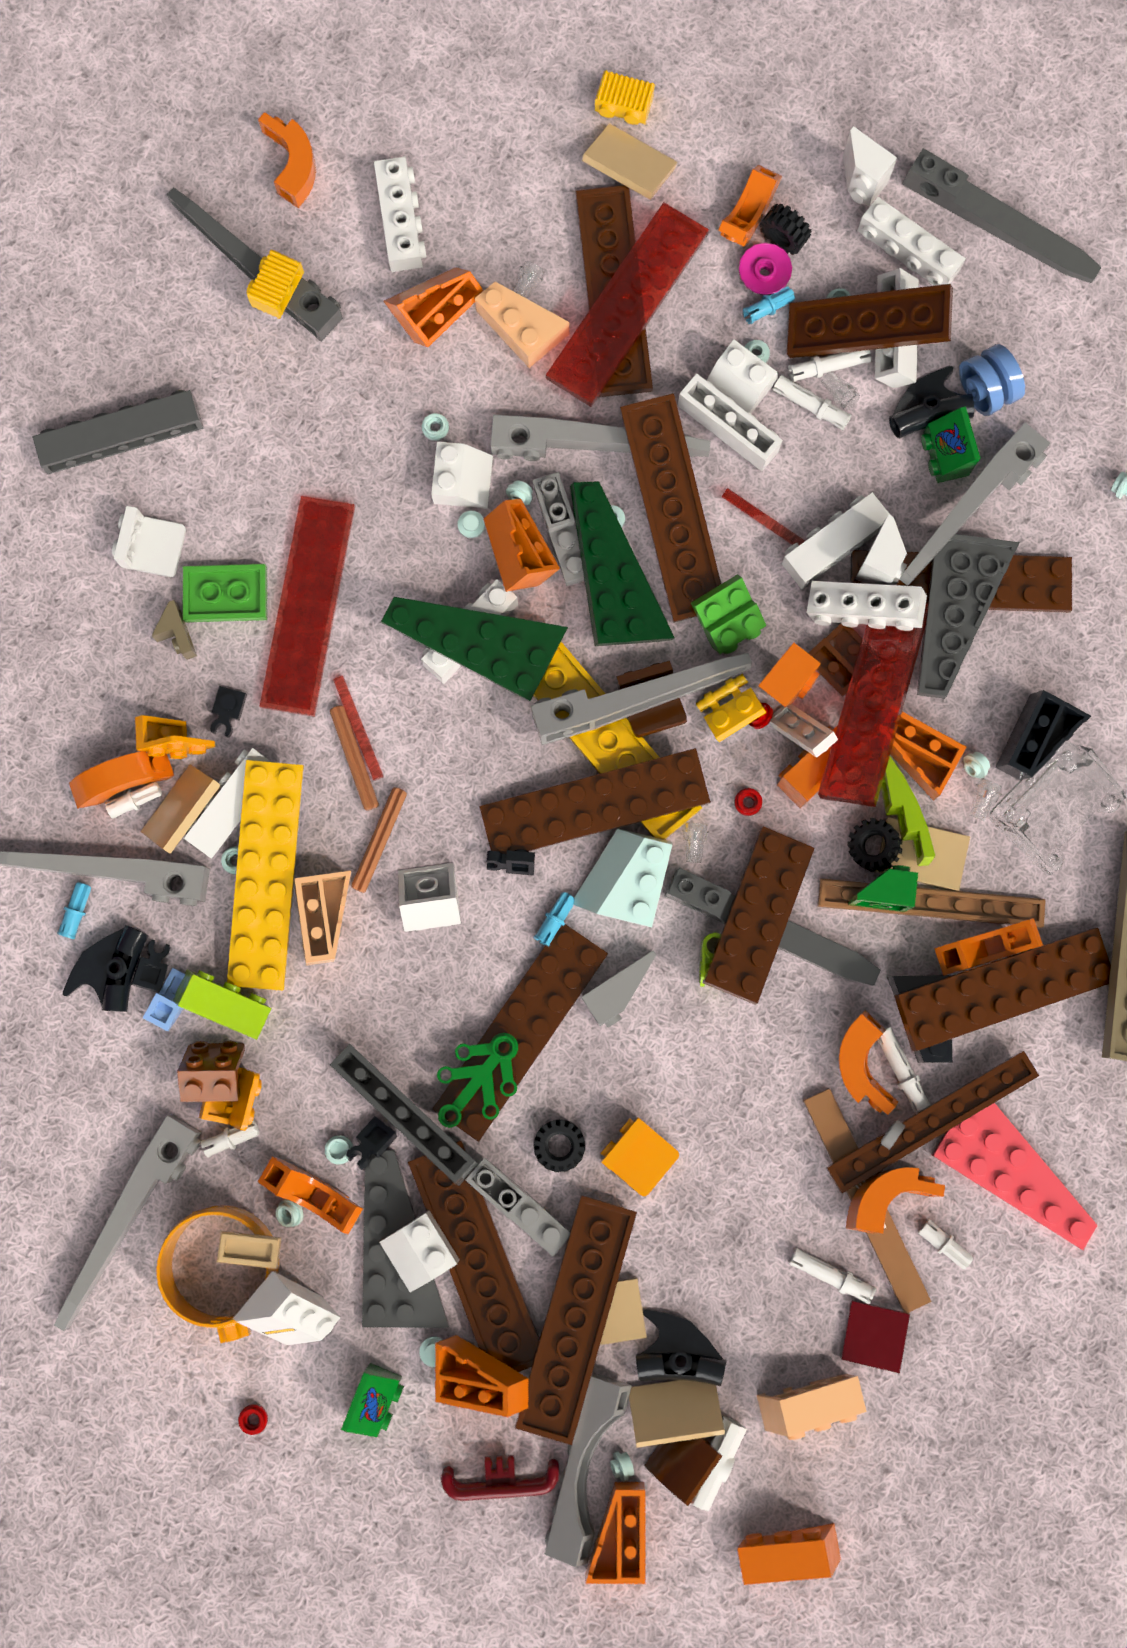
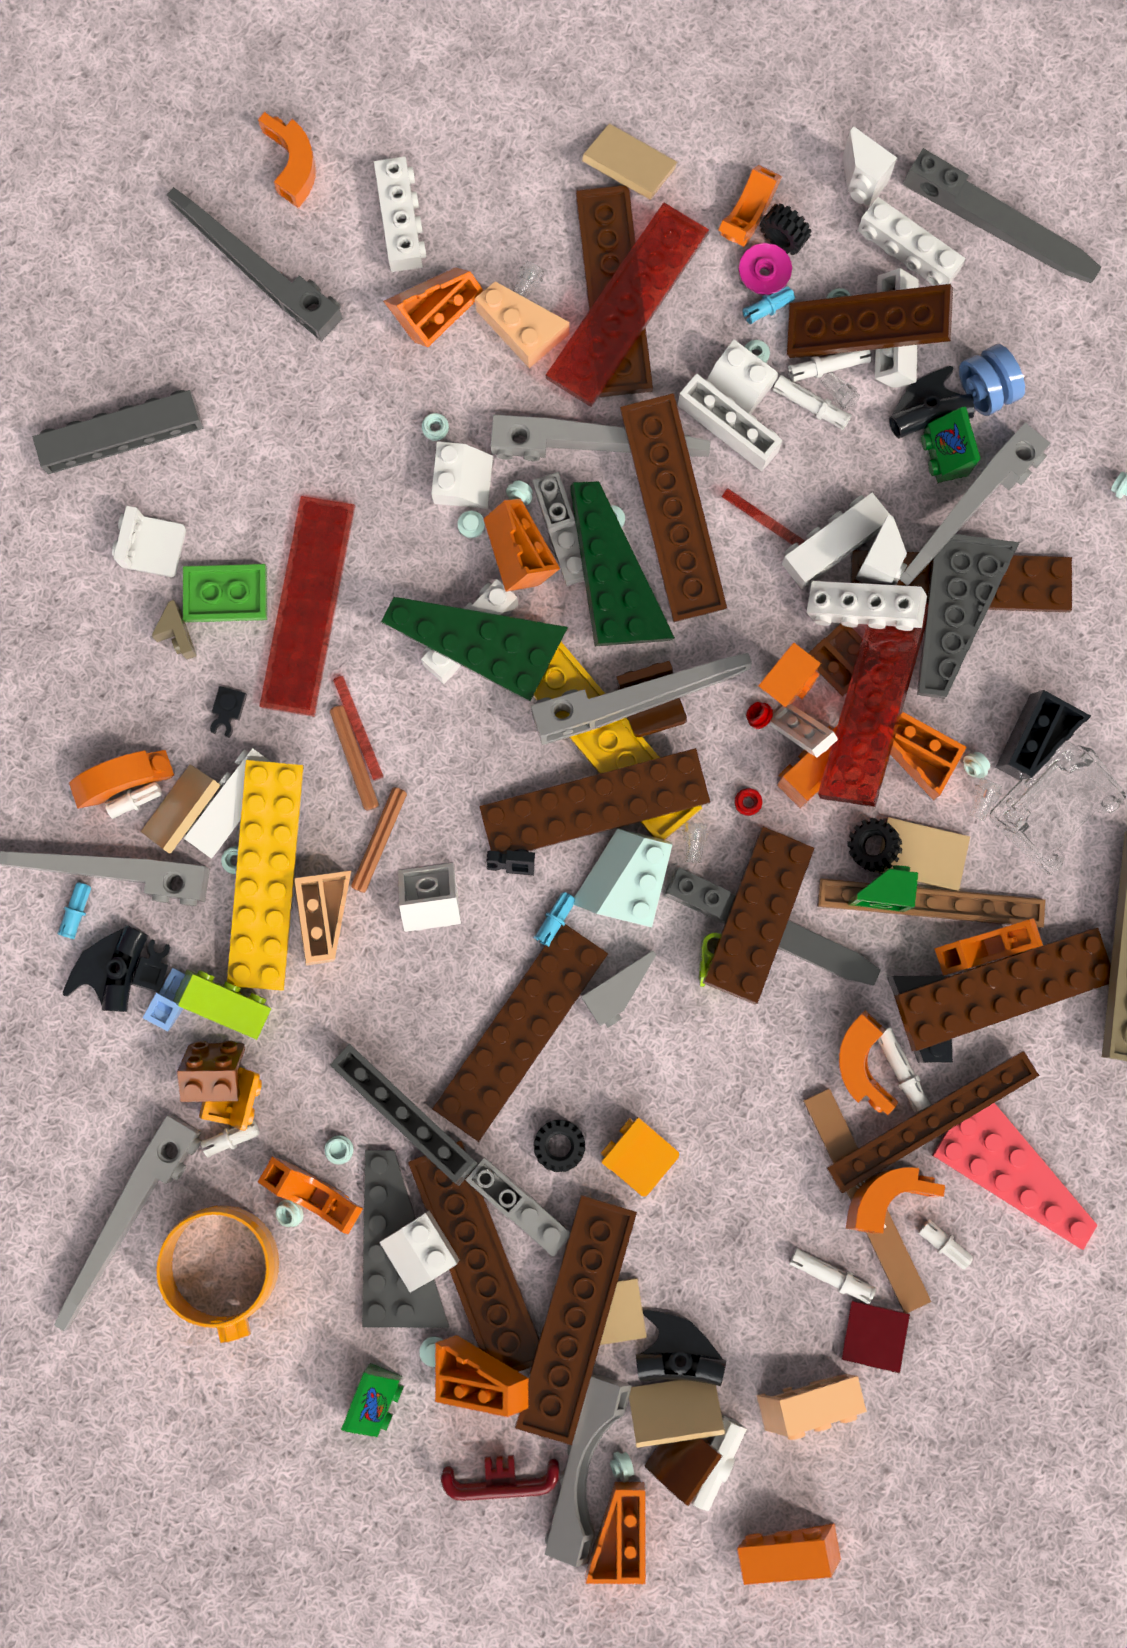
light orange bracket [135,715,215,759] -> none
tan tile [217,1231,281,1269] -> none
white slope [233,1271,341,1345] -> none
red plate [238,1404,268,1435] -> none
yellow brick [247,249,304,319] -> none
black plate [346,1116,398,1170] -> none
green plant [437,1033,518,1128] -> none
yellow brick [595,70,655,125] -> none
bright green plate [691,574,767,654] -> none
yellow plate [696,673,767,742] -> none
lime slope [877,753,936,866] -> none
light grey tile [880,1120,905,1150] -> none

